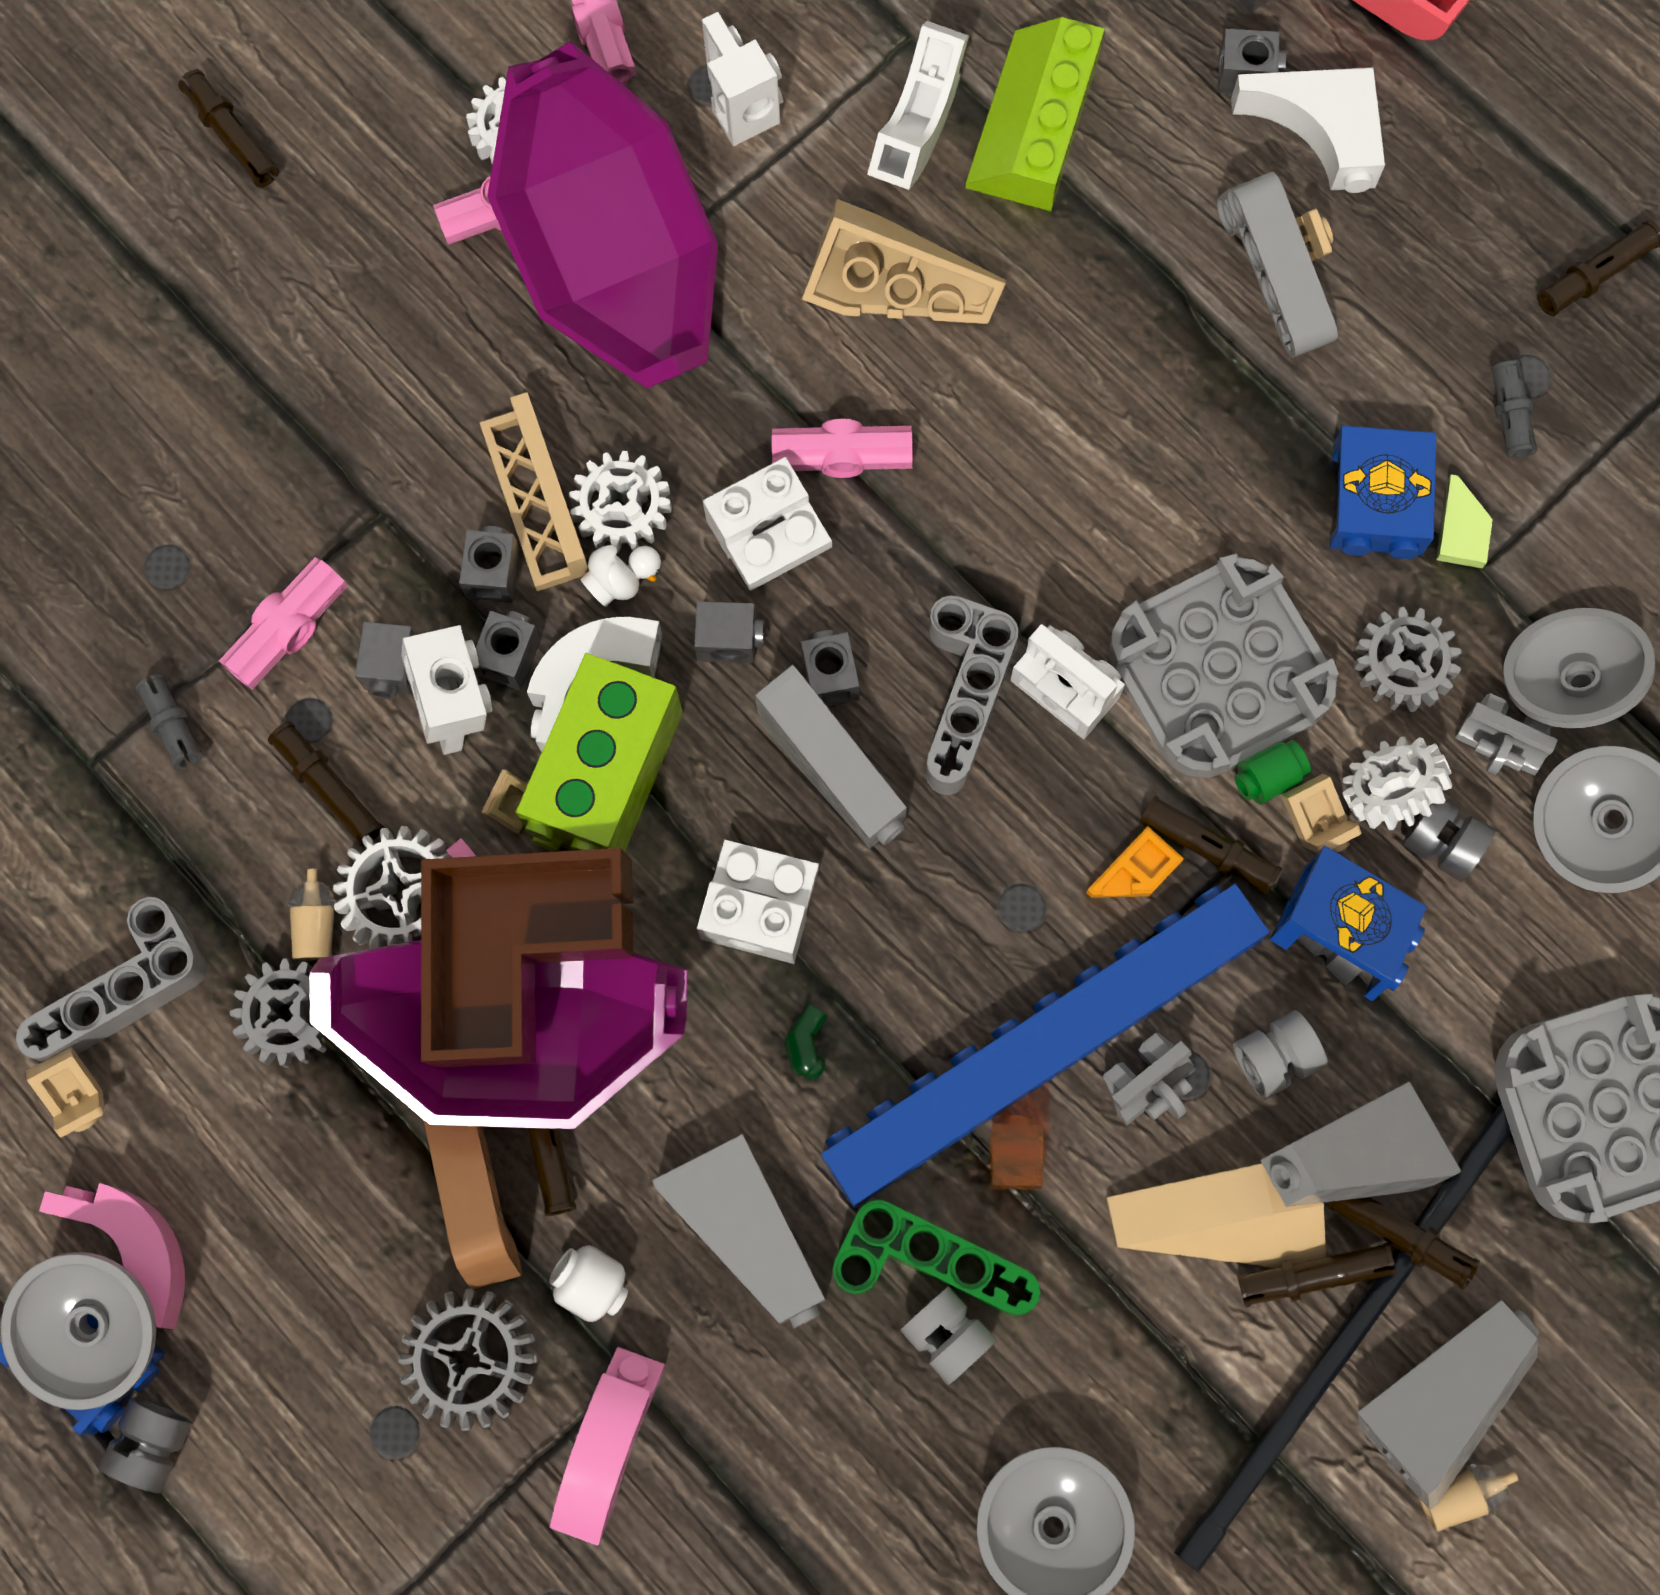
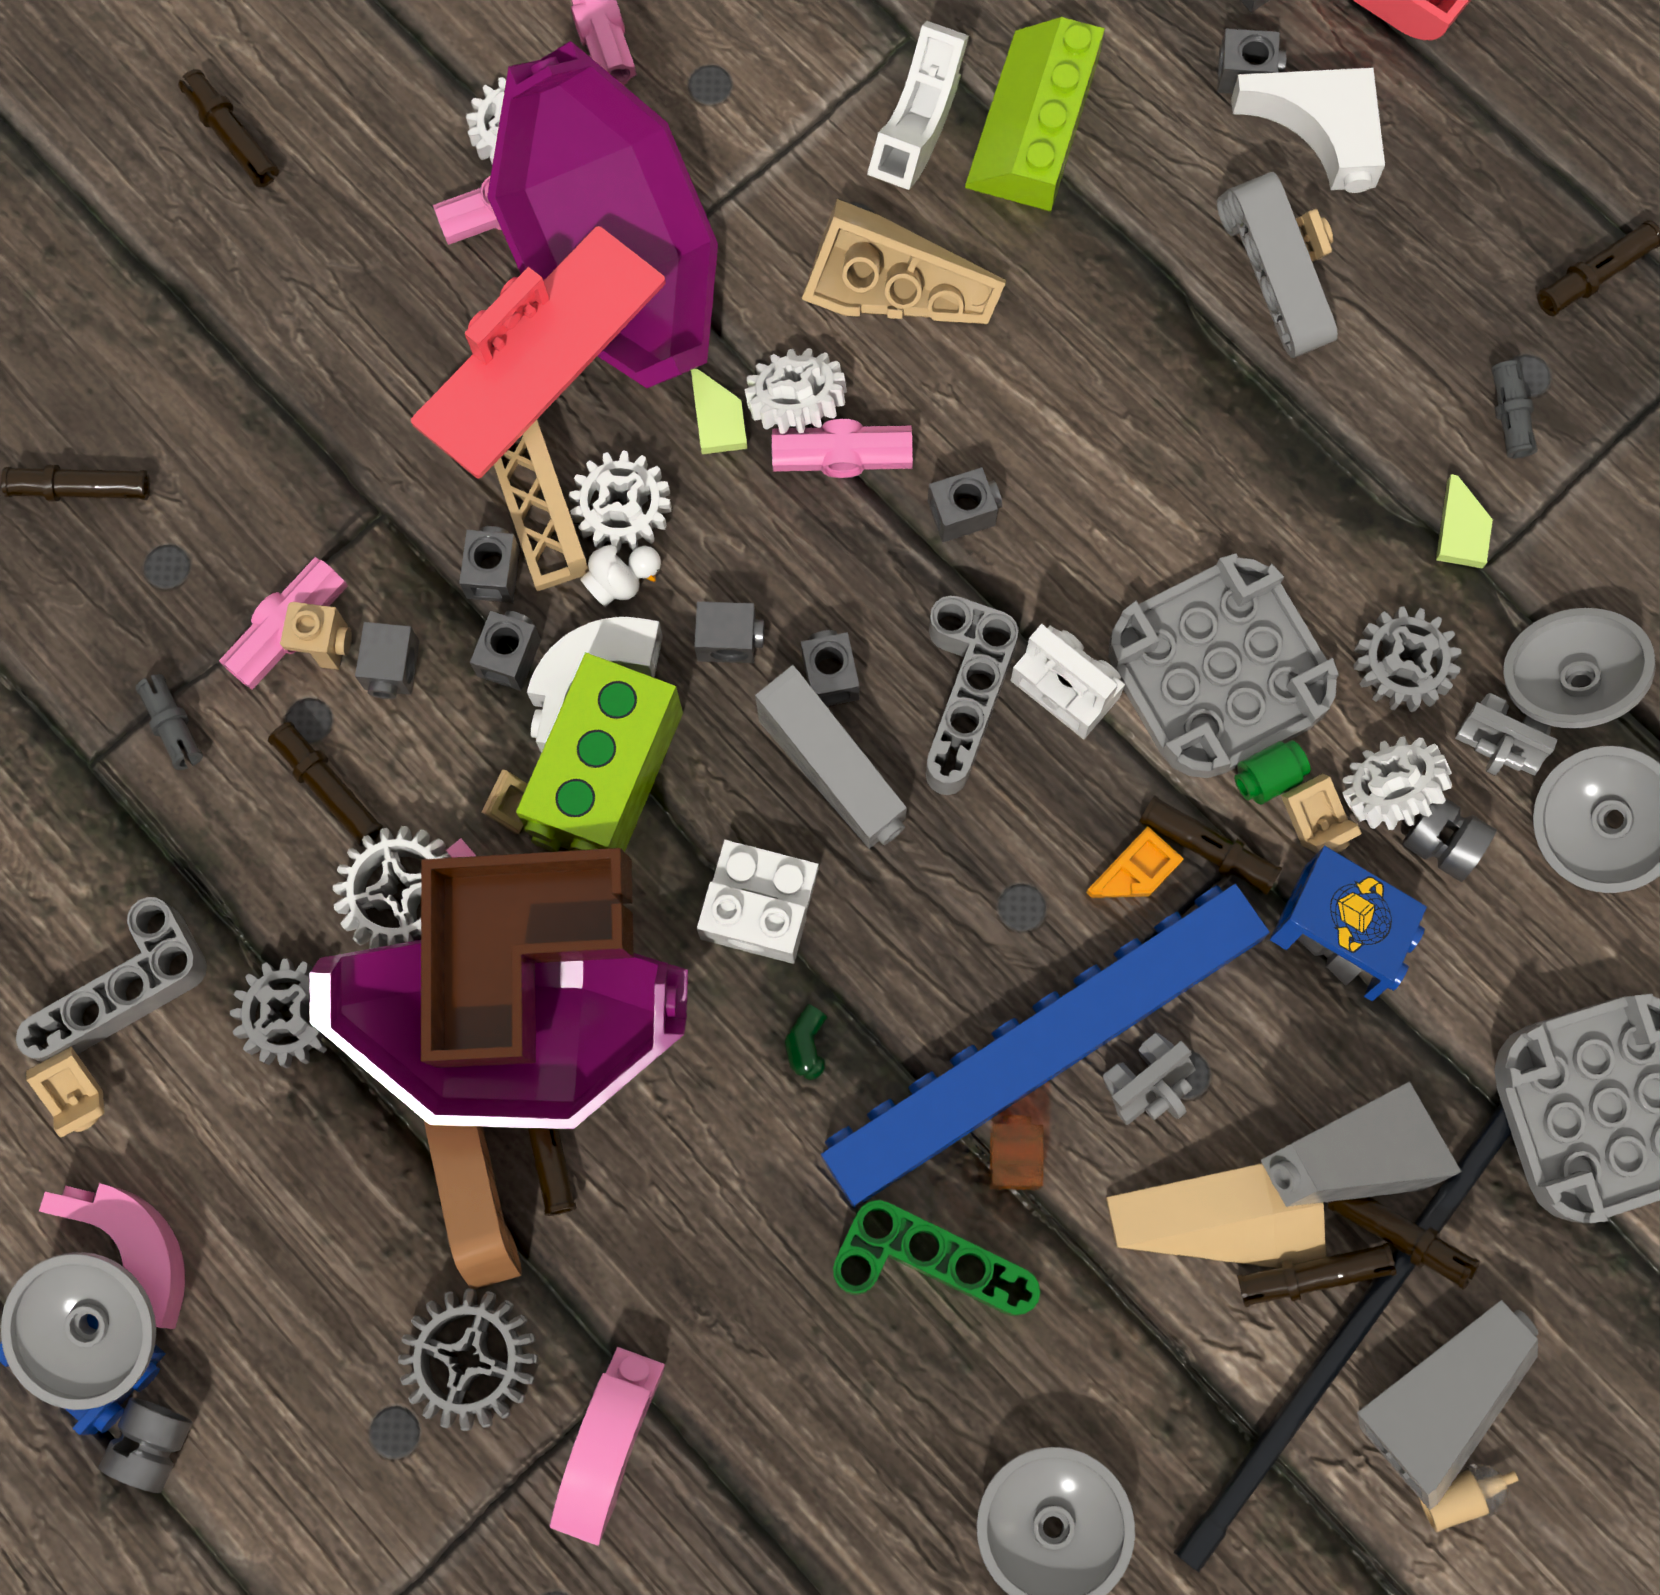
tan piece [287,869,337,961] -> none
white brick [401,625,492,755] -> none
white head [549,1245,628,1322] -> none
light grey slope [652,1134,826,1328] -> none
white brick [702,12,783,146] -> none
white brick [703,457,832,591] -> none
light grey wheel [900,1286,997,1385] -> none
light grey wheel [1233,1010,1328,1100] -> none
blue panel [1329,426,1436,559] -> none
none -> dark brown pin [1,465,150,502]
none -> tan bracket [280,602,352,670]
none -> coral bracket [411,226,666,479]
none -> yellowish green tile [691,369,748,454]
none -> white gear [745,348,847,434]
none -> flat silver brick [928,467,1002,542]

